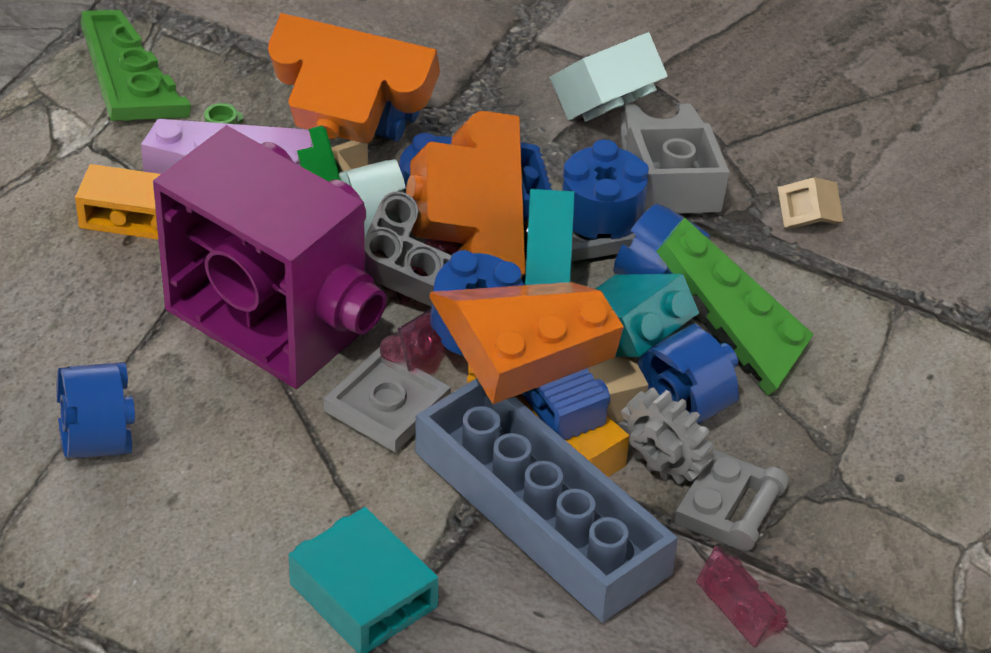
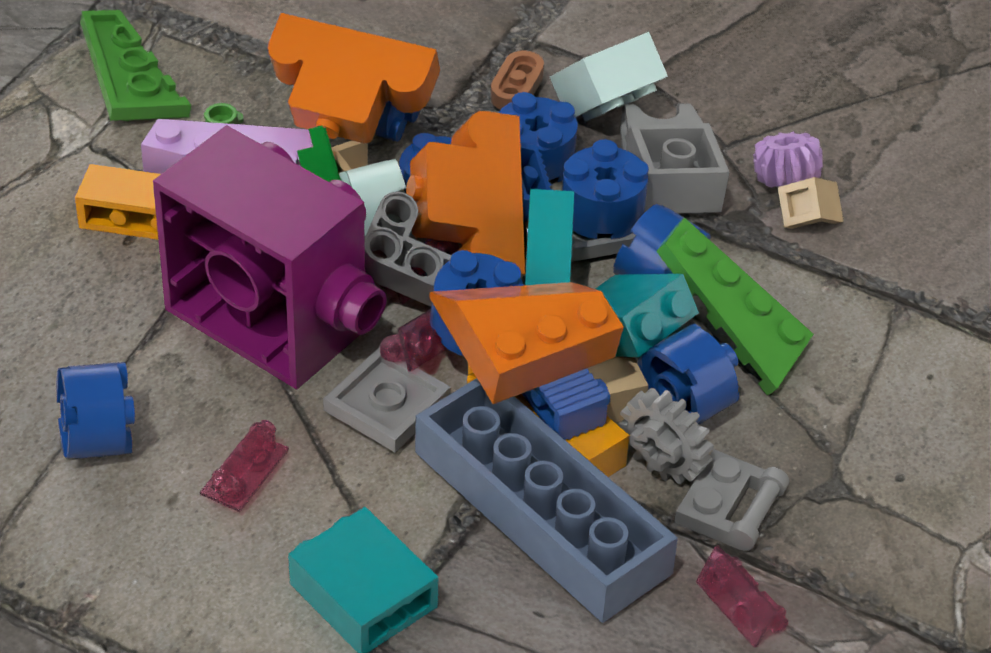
none -> clear pink hinge [200,420,289,512]
none -> nougat plate [491,51,544,109]
none -> blue brick [499,92,578,182]
none -> lavender gear [754,131,823,188]

